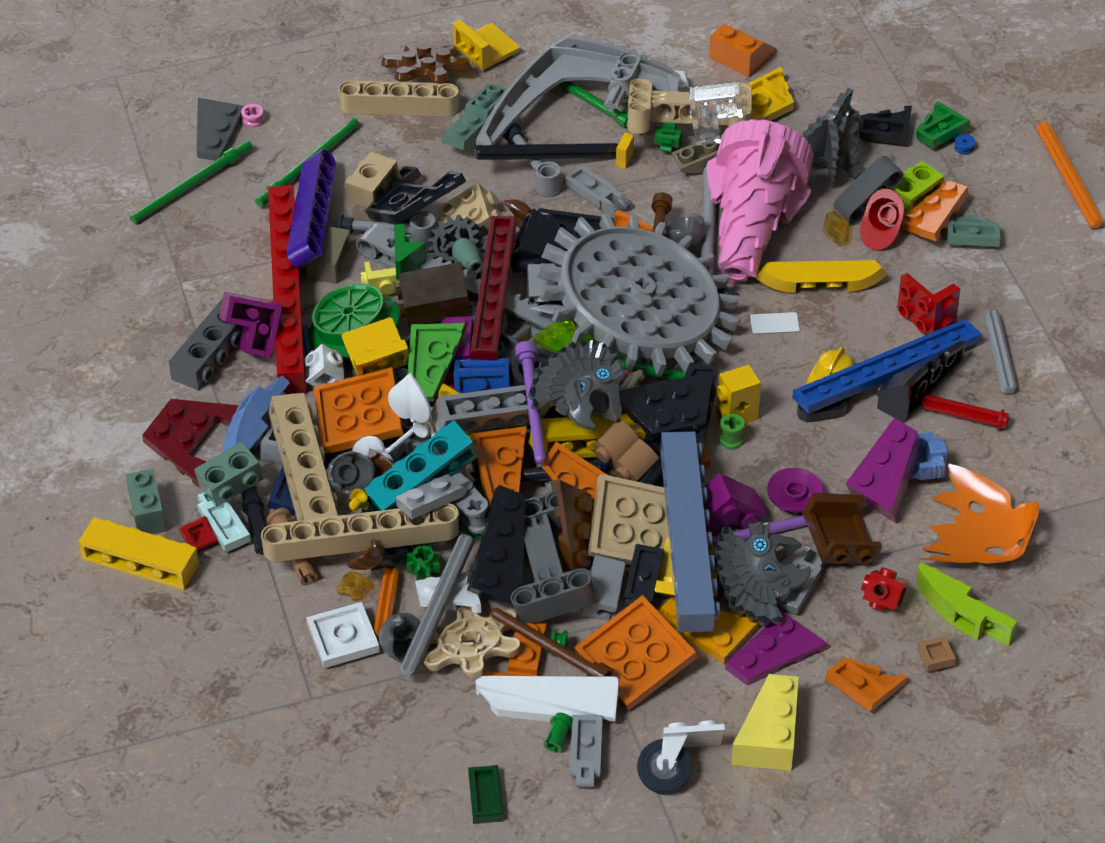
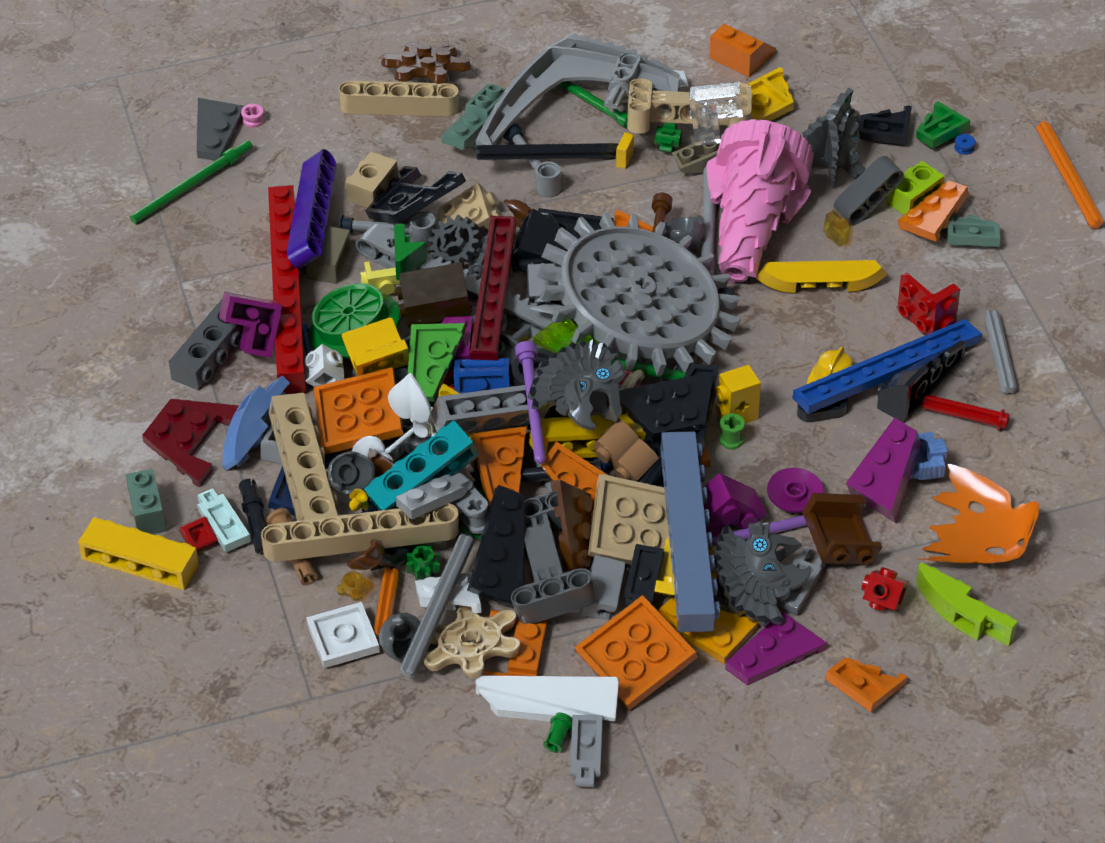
sand green brick [194,442,264,507] -> none
green bar [255,118,360,207] -> none
sand green cone [452,238,483,274] -> none
yellow bracket [453,20,520,70] -> none
dark green tile [468,765,503,824] -> none
reddish brown piece [490,608,613,677] -> none
green bush [550,629,568,655] -> none
light grey hinge [564,165,630,218] -> none
plate [637,720,725,794] -> none
light yellow wedge [731,674,799,771] -> none
white sticker [750,312,800,334] -> none
red piece [860,189,906,250] -> none
medium nougat plate [917,636,956,672] -> none

